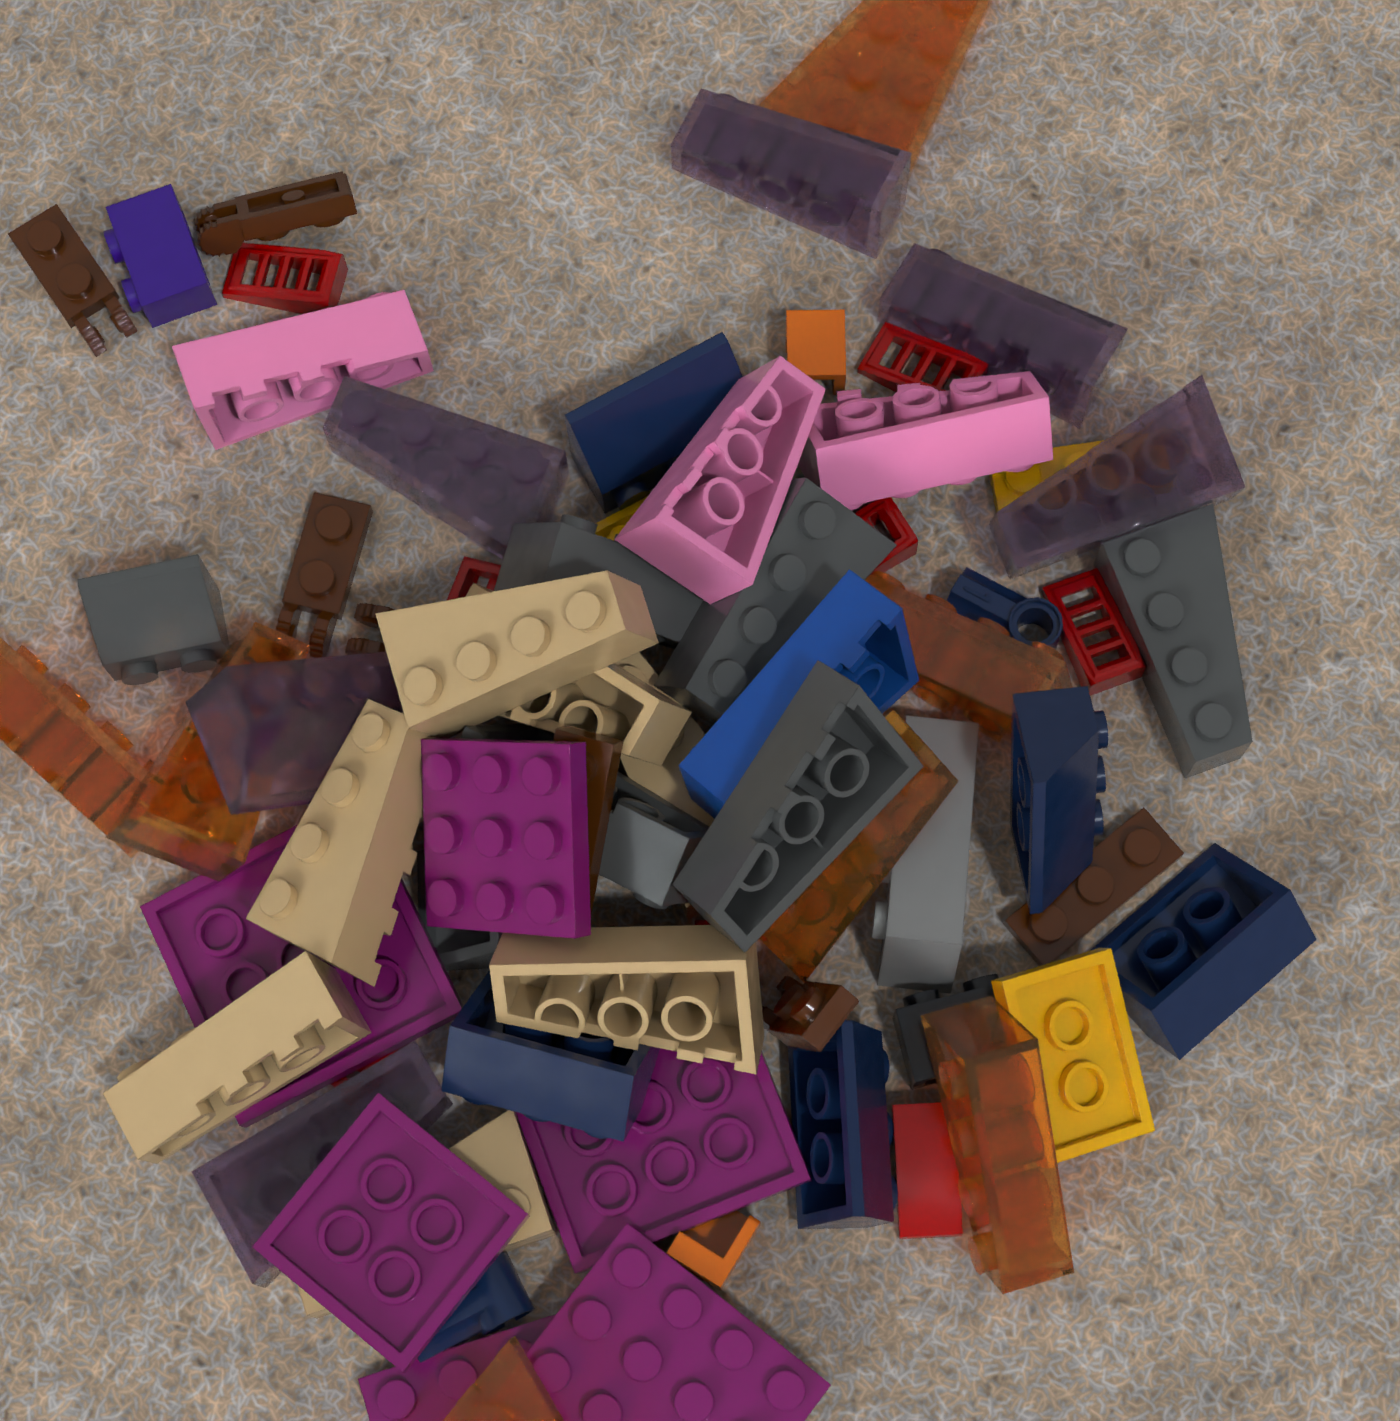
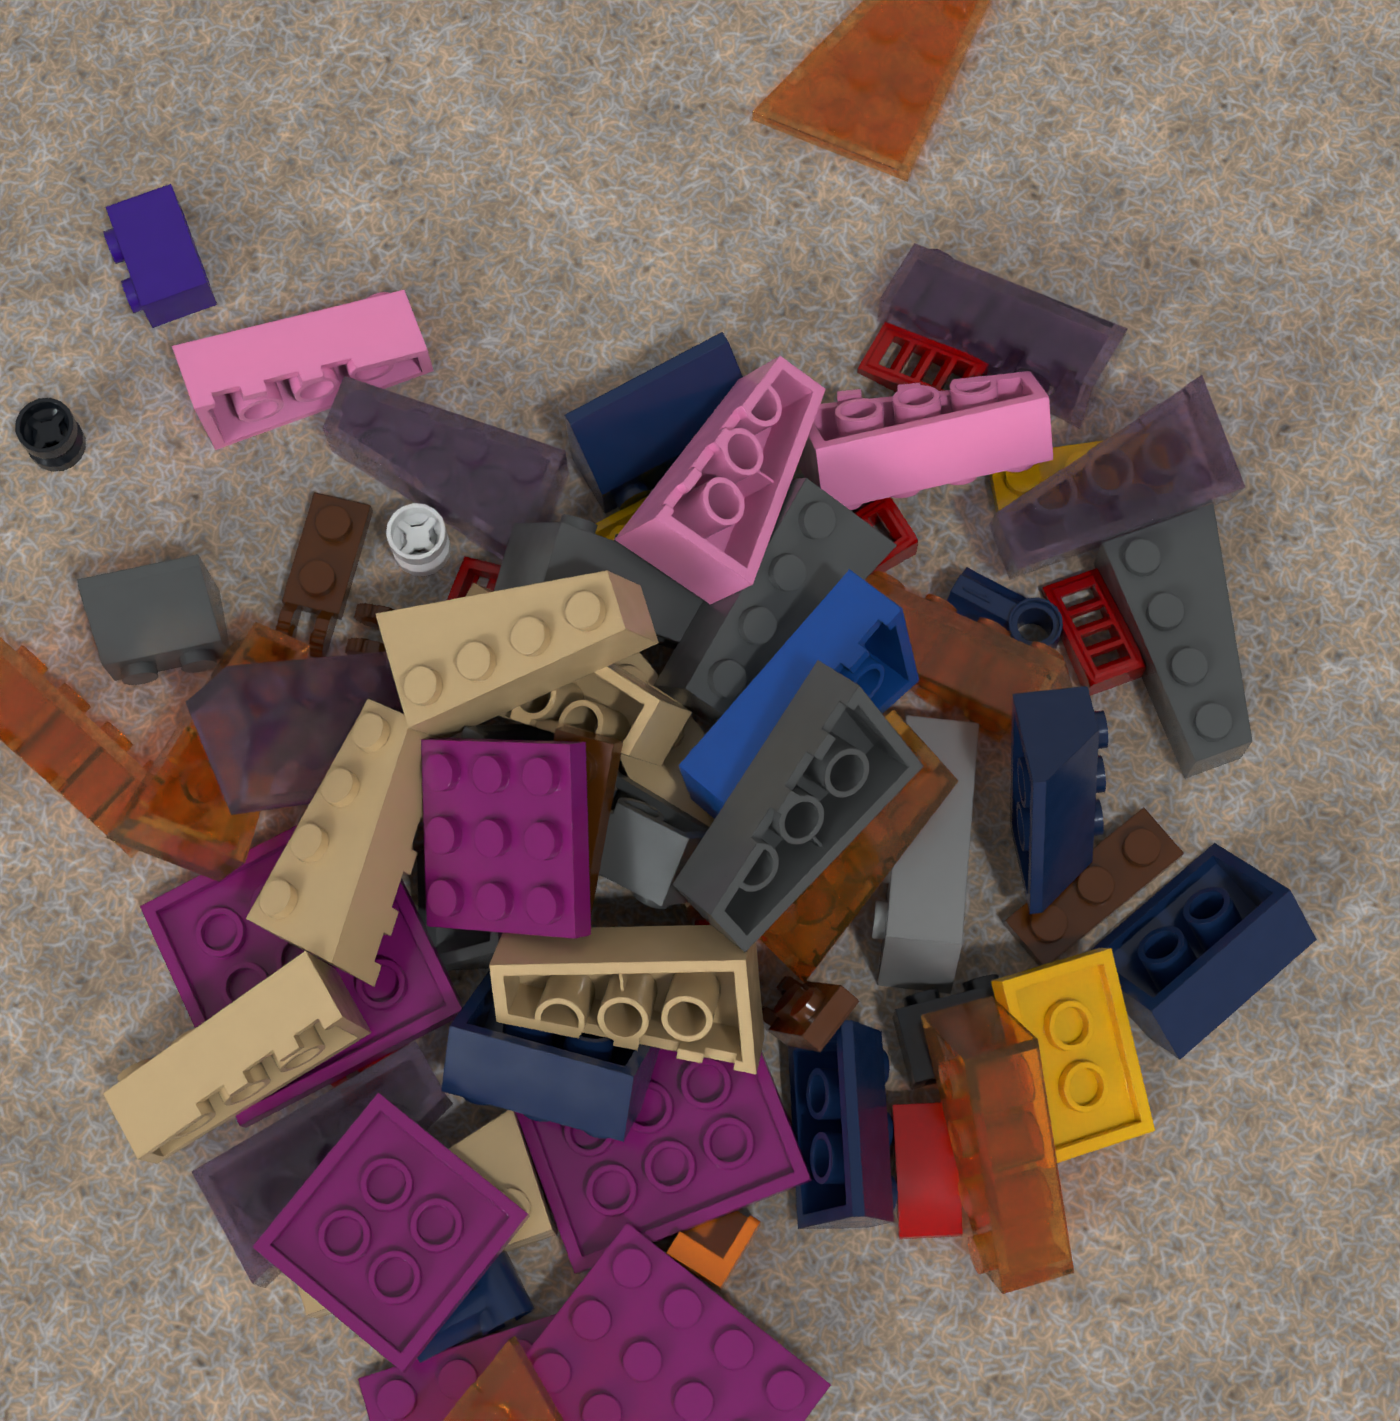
reddish brown hinge [8,204,137,357] -> none
reddish brown hinge [194,171,357,257] -> none
red slope [222,243,348,314] -> none
clear purple wedge [671,88,912,259] -> none
orange panel [785,309,846,395] -> none
none -> black wheel [15,398,86,472]
none -> white wheel [386,503,451,576]

